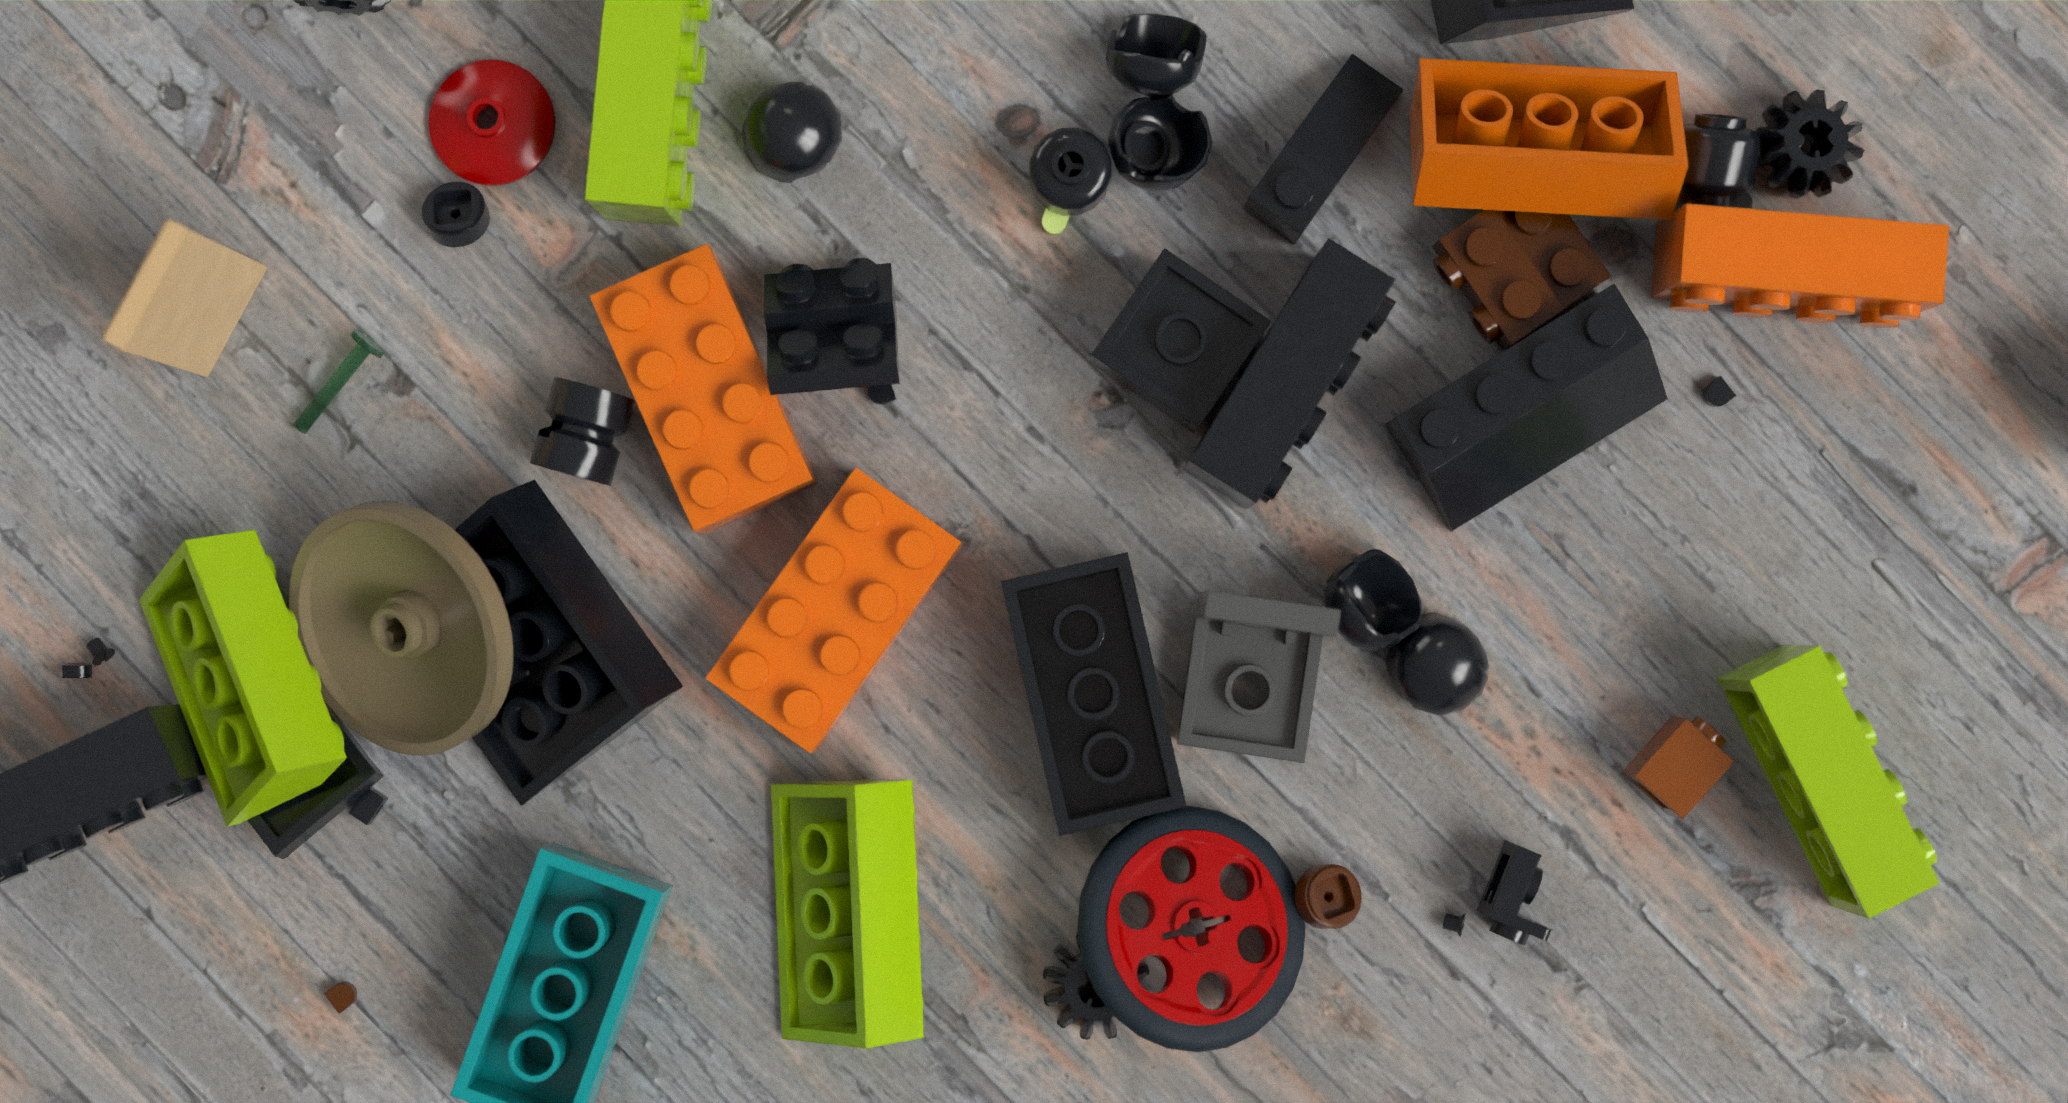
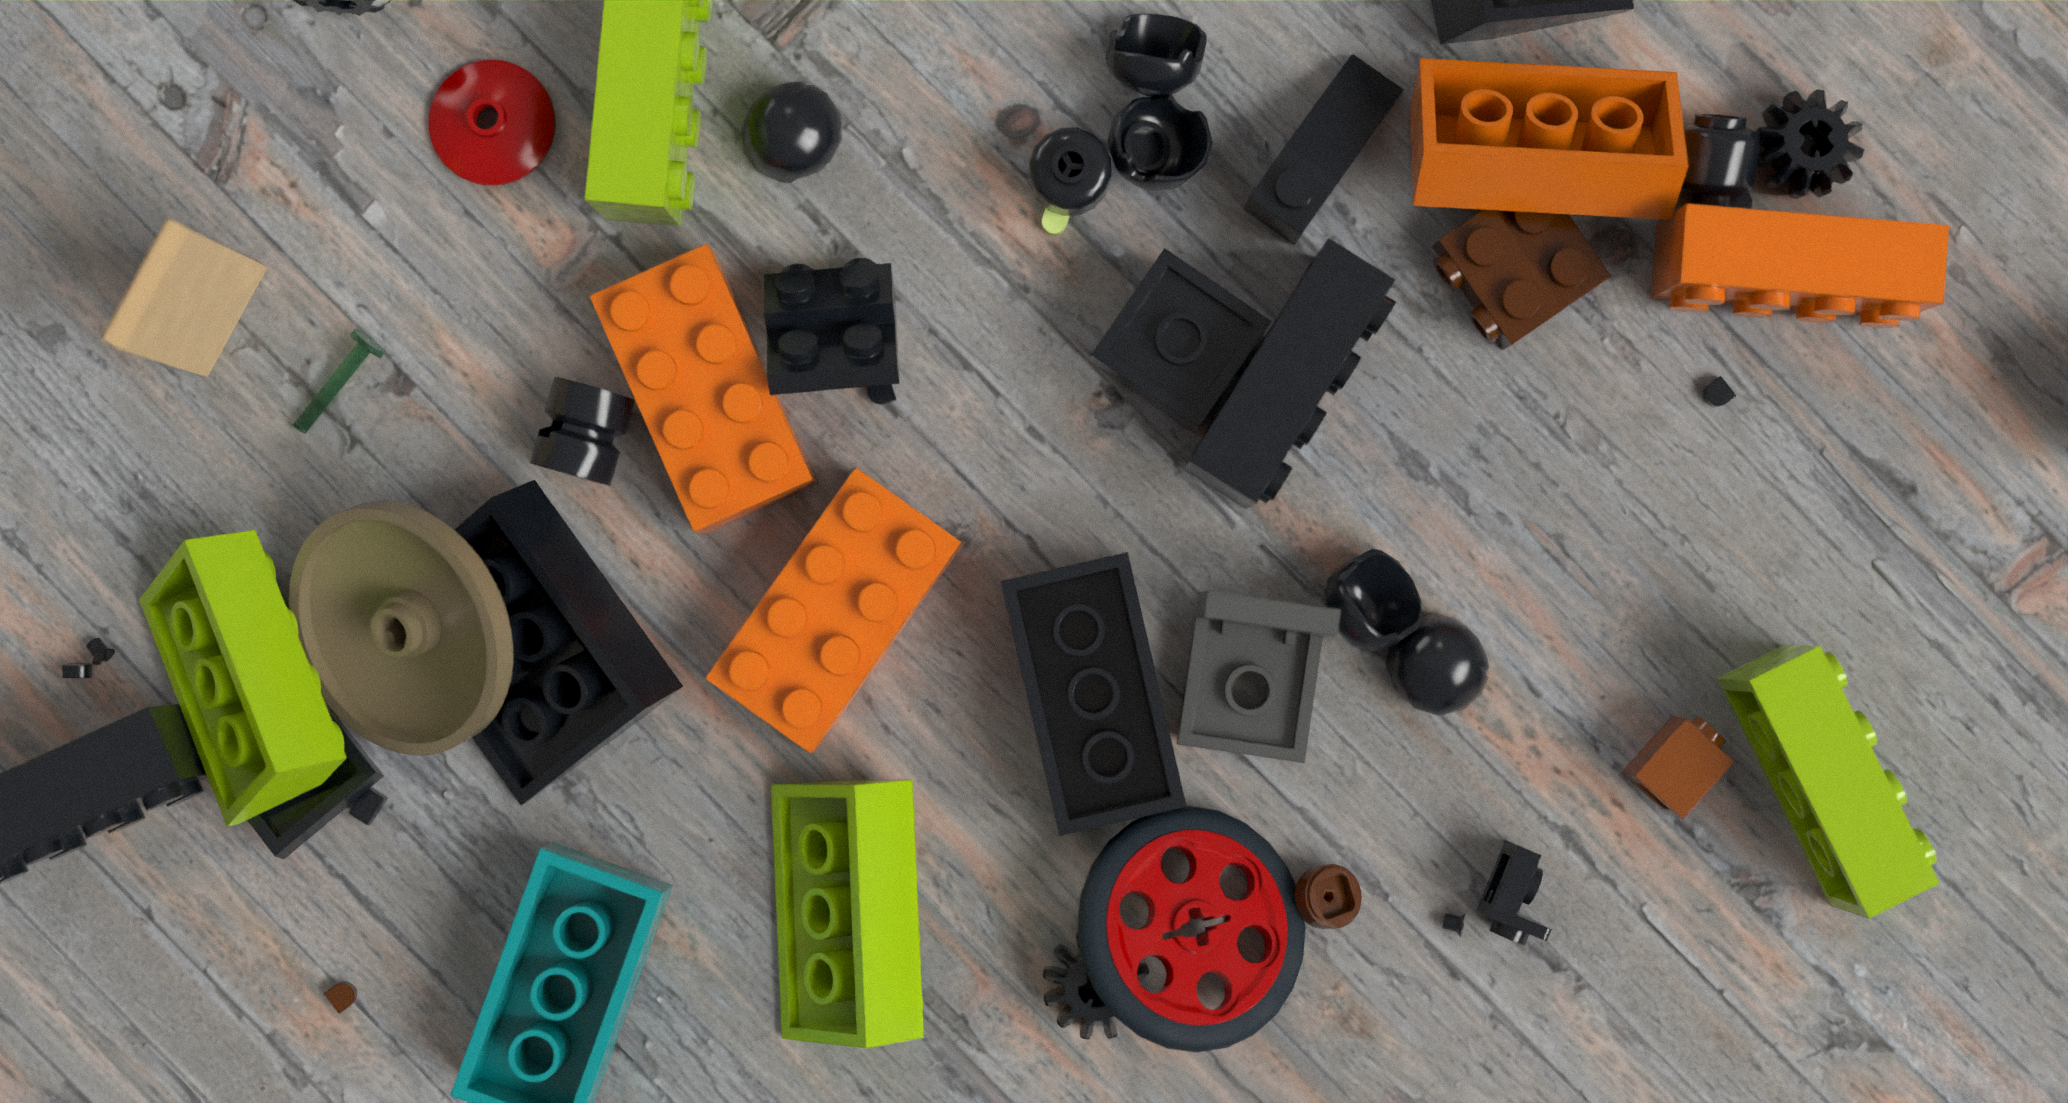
black tile [422,182,490,247] -> none
black slope [1385,283,1668,531] -> none

